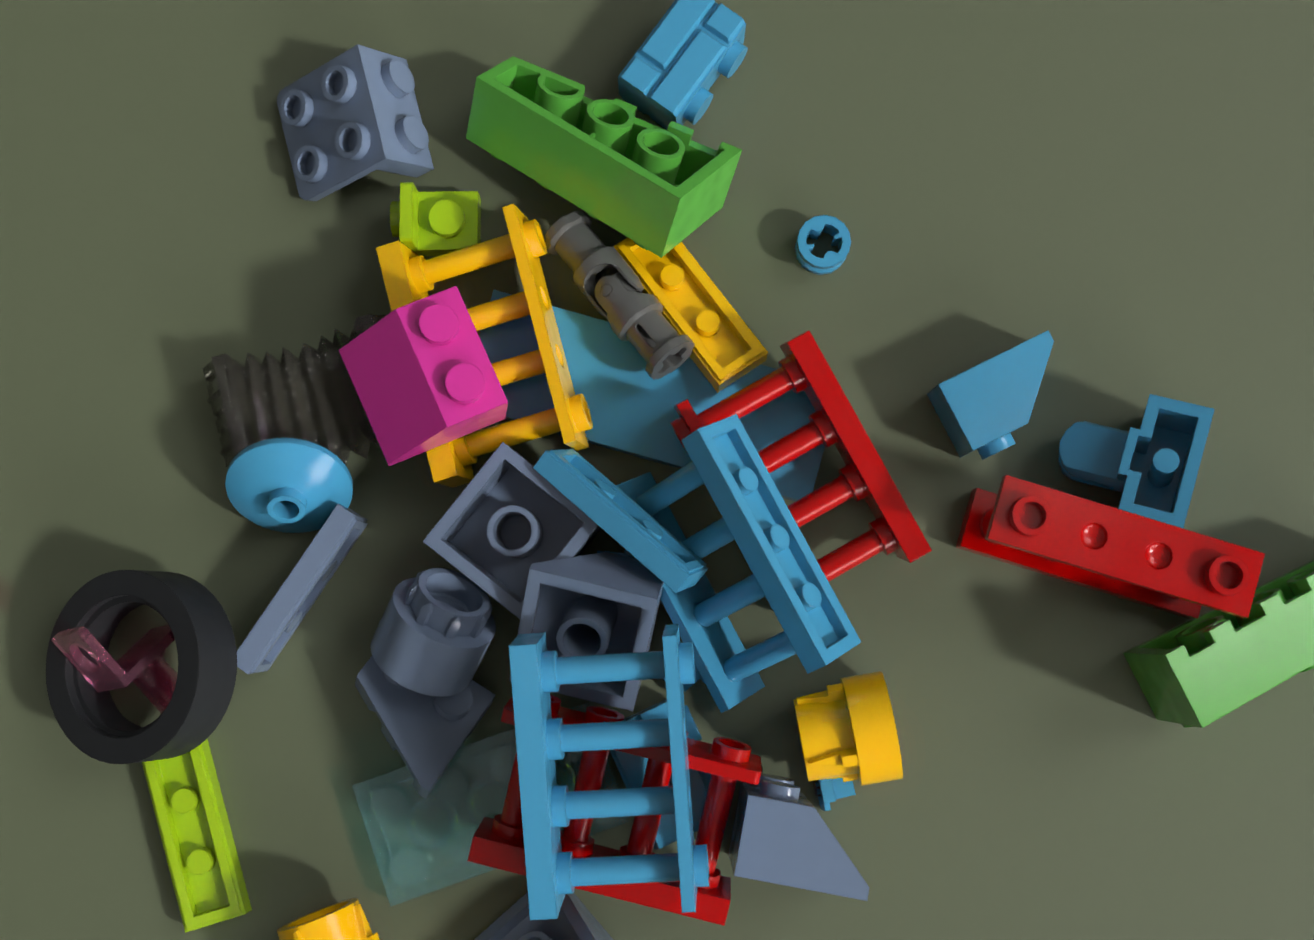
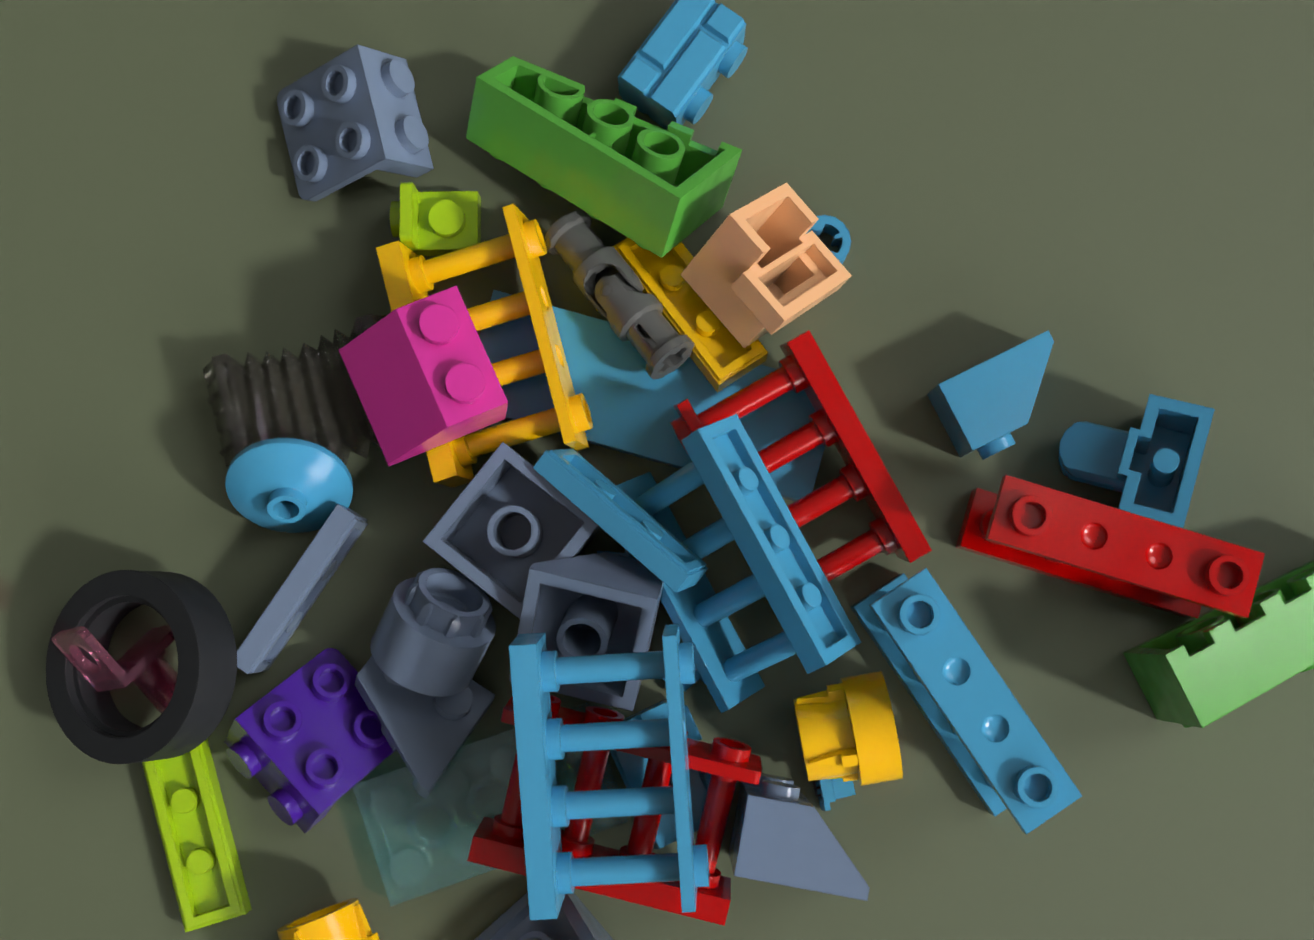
none -> dark purple bracket [224,648,397,834]
none -> light nougat plate [680,182,852,348]
none -> dark azure fence [850,568,1082,835]

